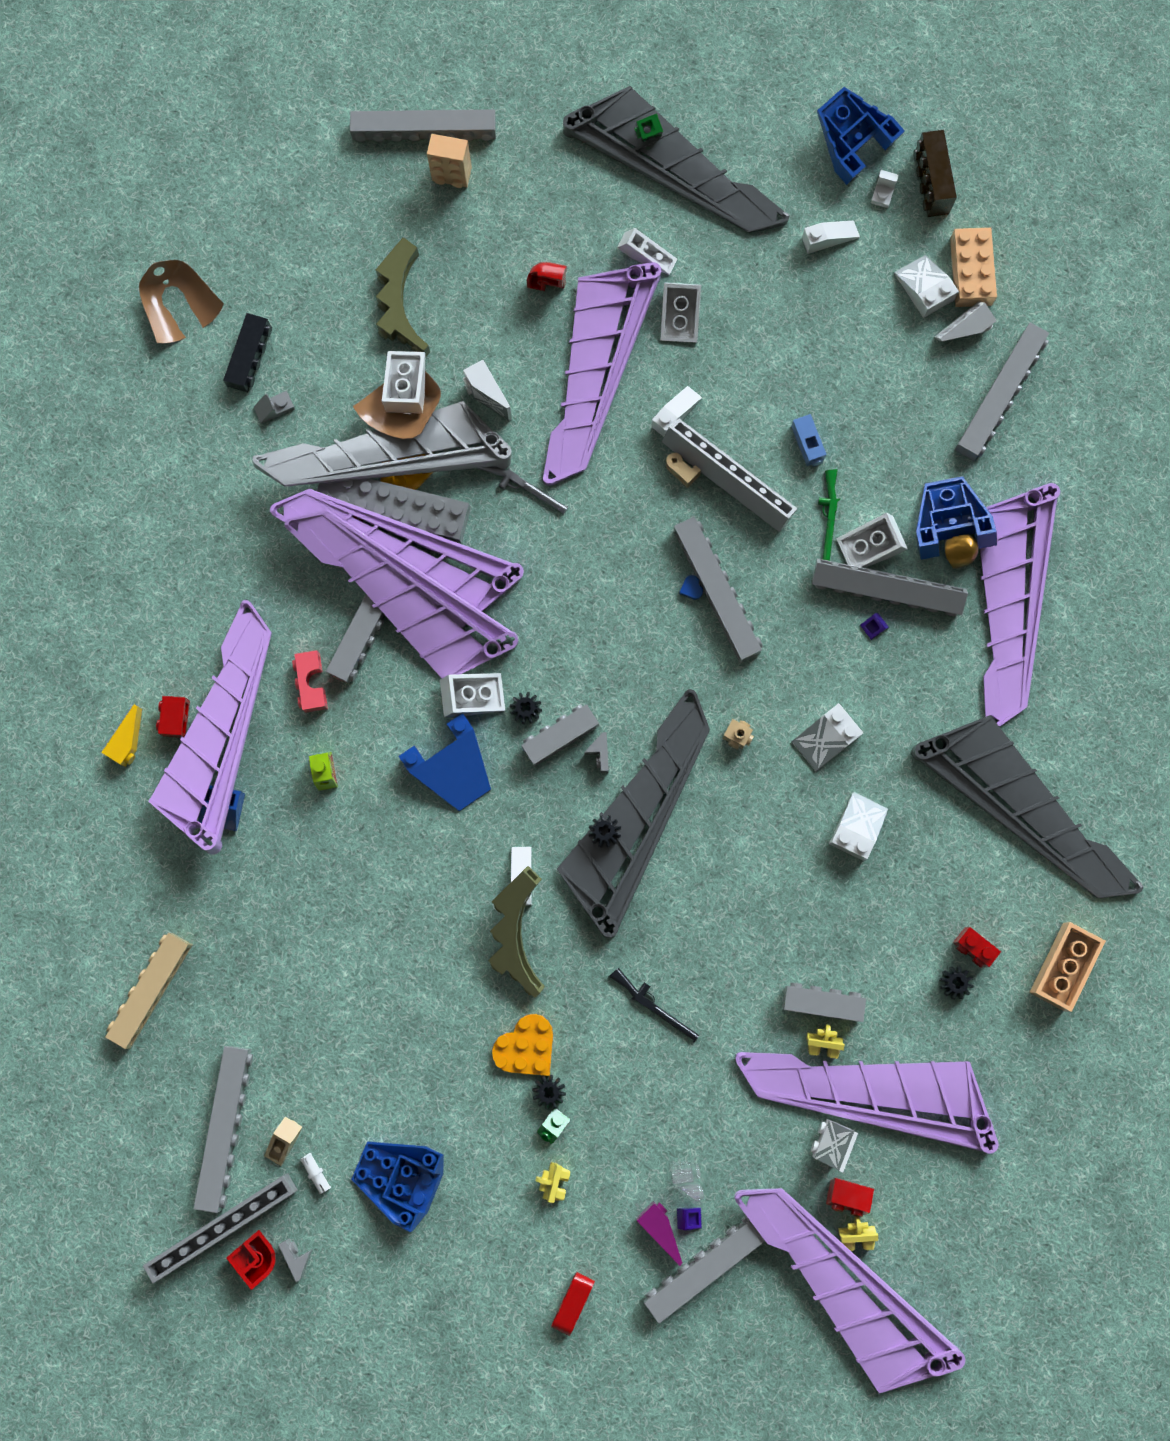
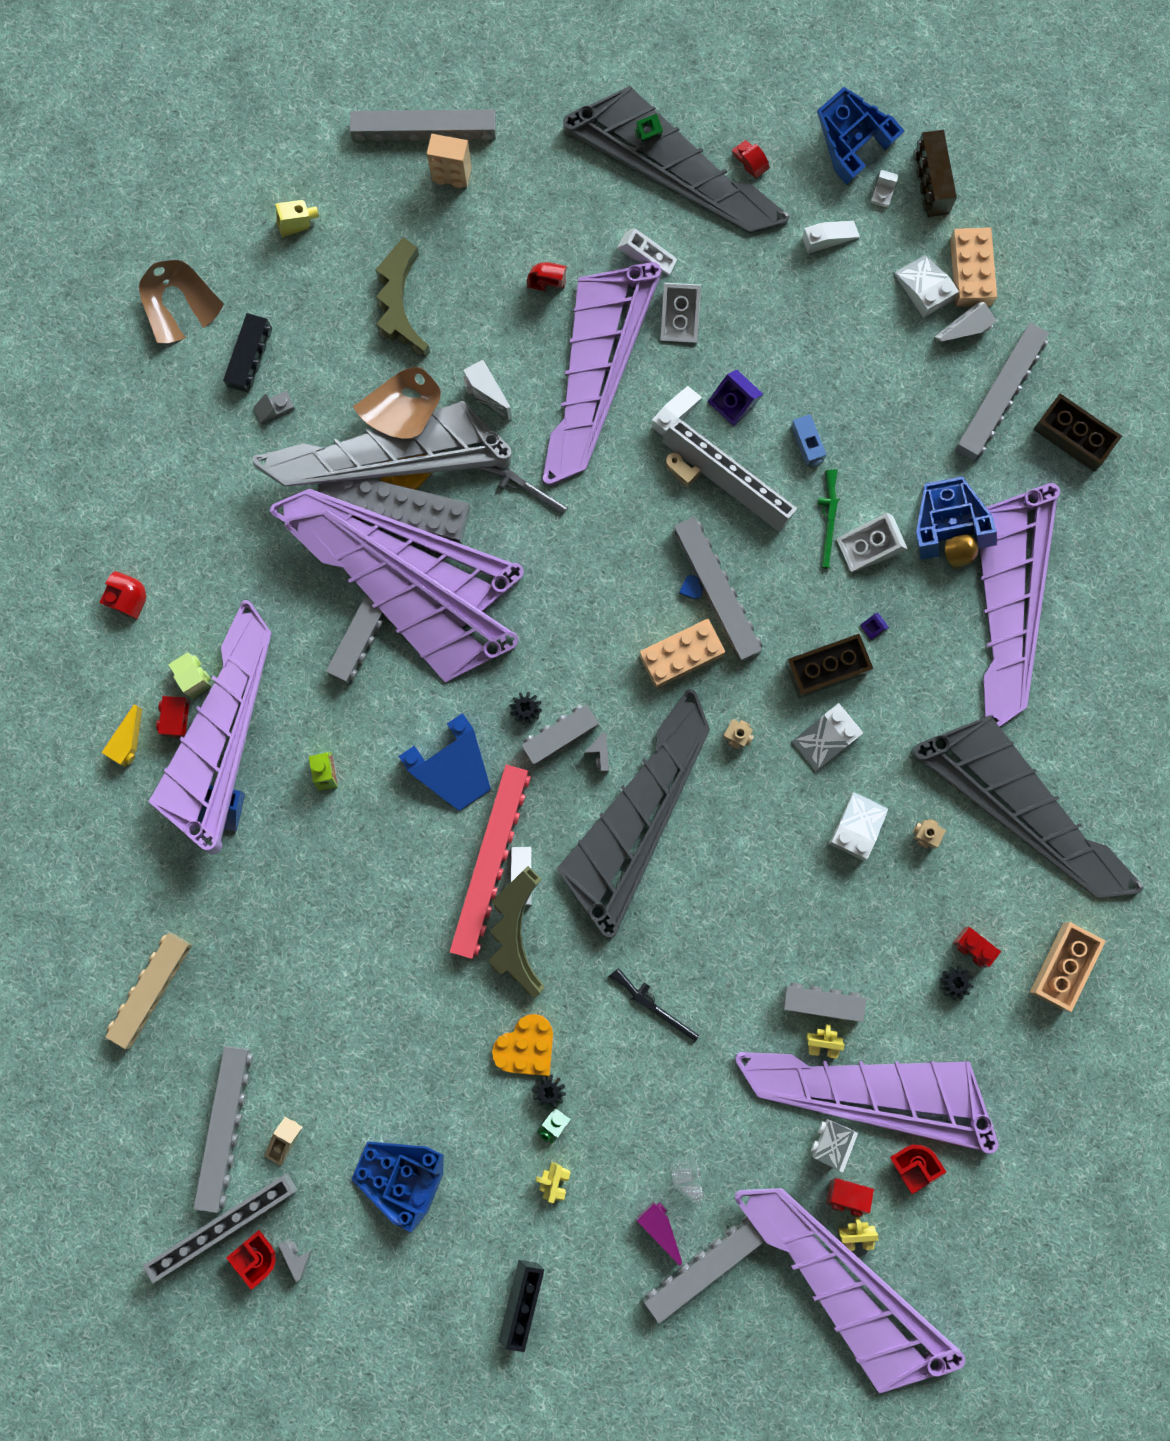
coral arch [292,650,328,713] -> none
white pin [300,1153,331,1194] -> none
white slope [382,351,425,413] -> none
white slope [440,673,505,717] -> none
red beam [551,1272,595,1336] -> none
black gear [588,815,621,848] -> none
dark purple slope [677,1208,702,1230] -> none
light grey brick [812,558,968,616] -> none
none -> red brick [99,571,147,620]
none -> yellowish green brick [168,652,212,699]
none -> light yellow torso [275,200,319,237]
none -> coral brick [450,764,531,959]
none -> black brick [499,1260,544,1352]
none -> light nougat brick [639,619,725,689]
none -> dark purple slope [707,370,763,426]
none -> red brick [732,140,770,179]
none -> dark brown brick [785,633,874,698]
none -> red brick [890,1144,947,1195]
none -> tan brick [913,819,946,849]
none -> dark brown brick [1033,393,1122,472]

